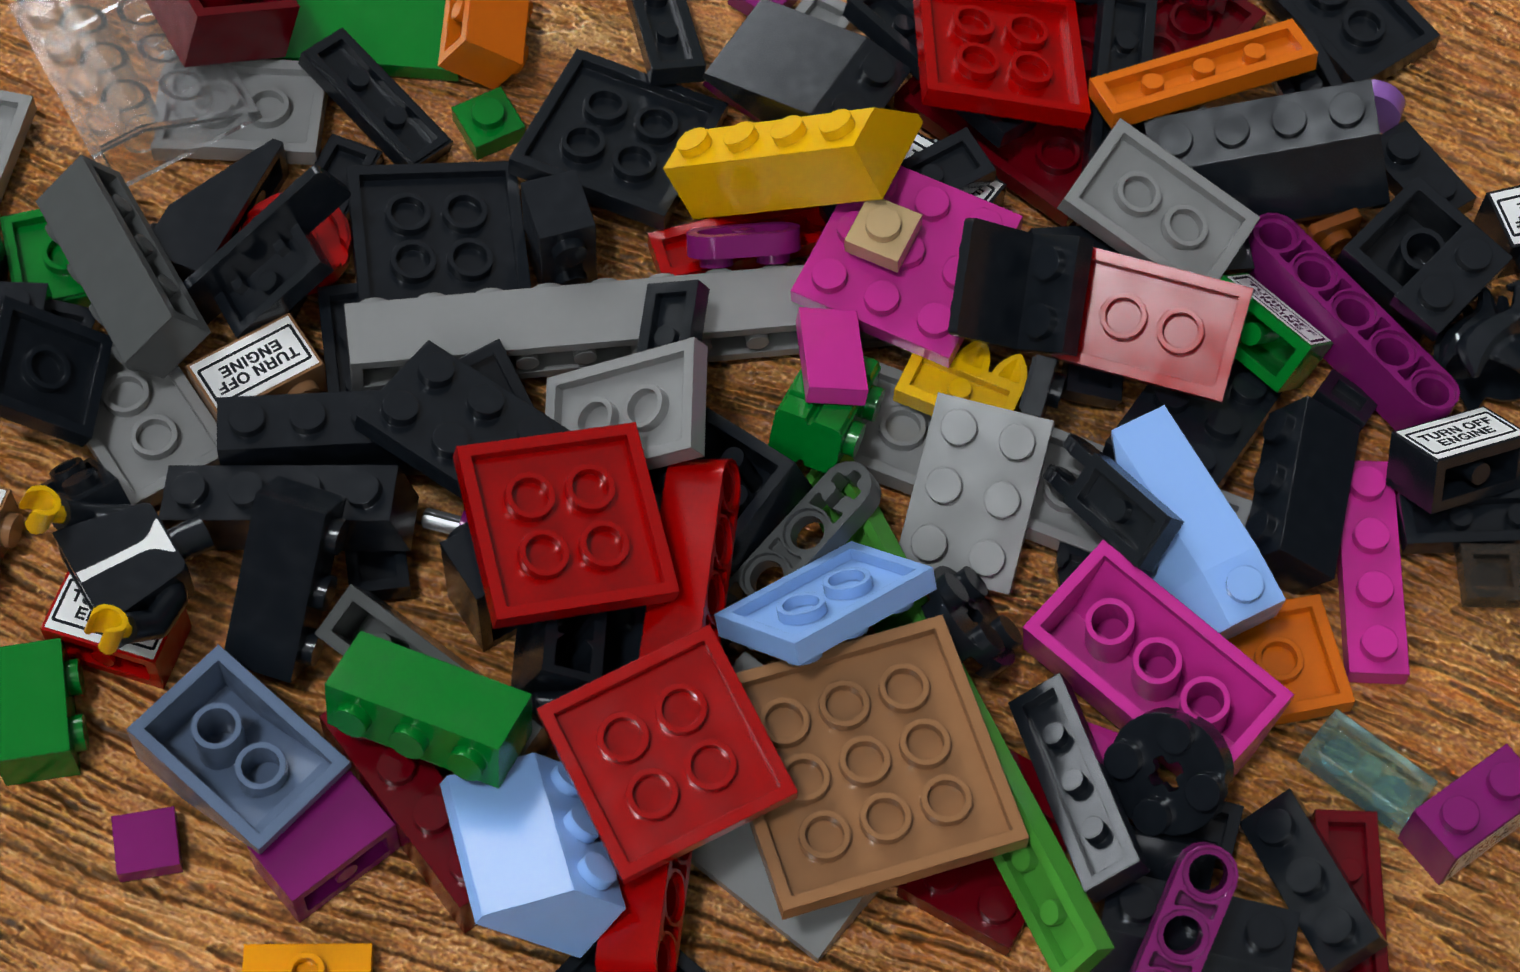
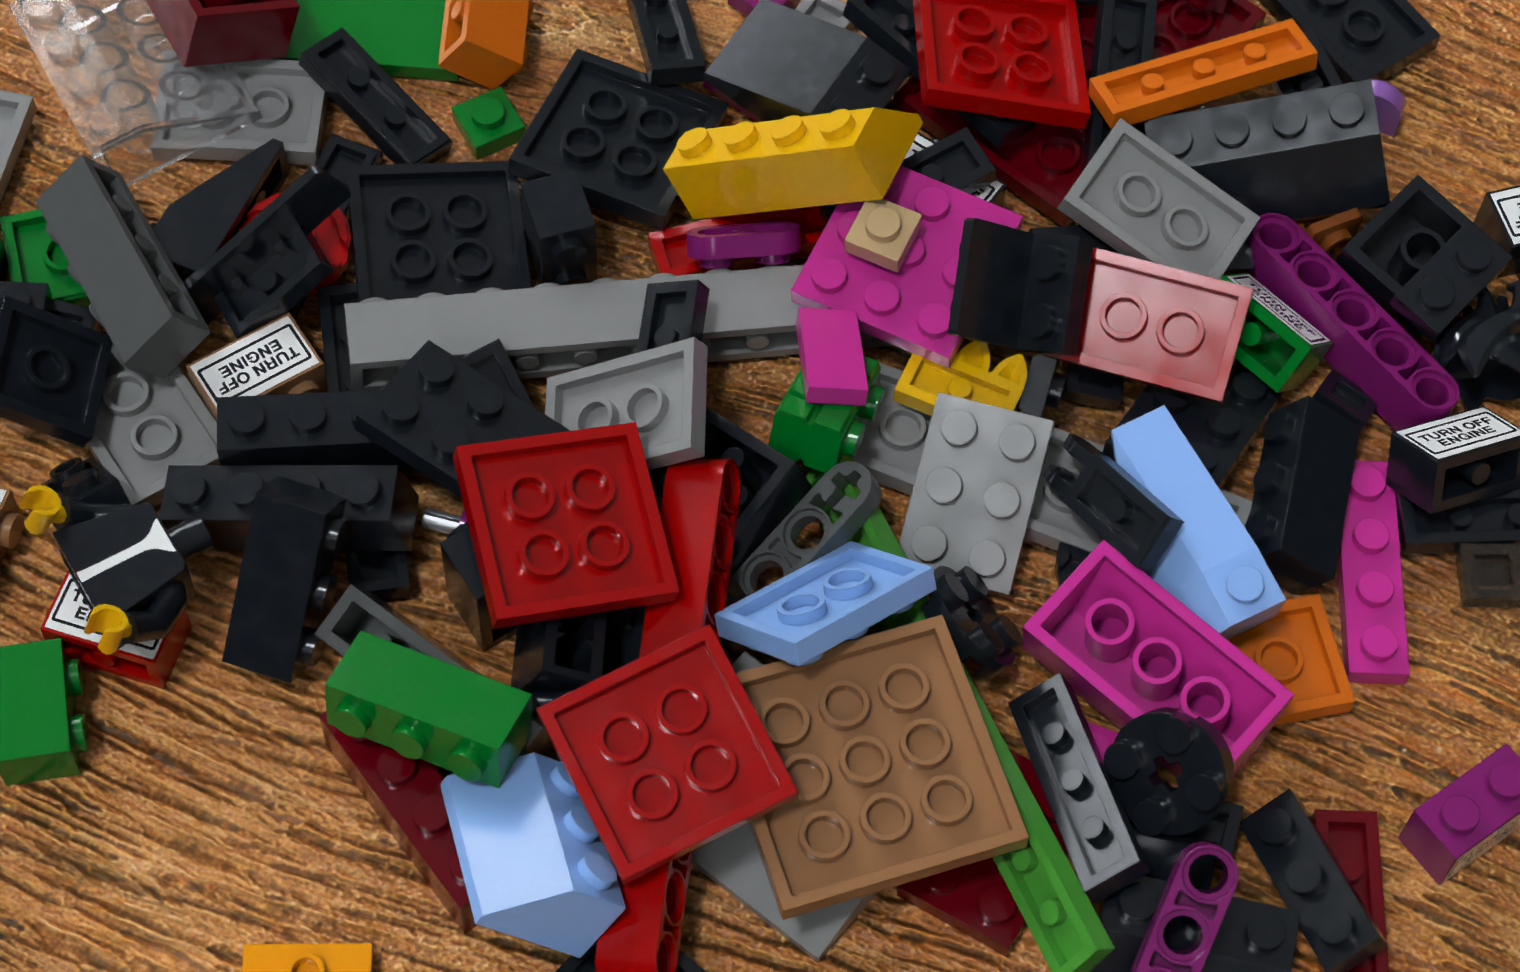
magenta tile [111,806,183,883] -> none
sand blue slope [126,644,352,854] -> none
magenta brick [247,770,400,923] -> none
clear light blue plate [1297,708,1438,835] -> none
black plate [1381,120,1477,214] -> none

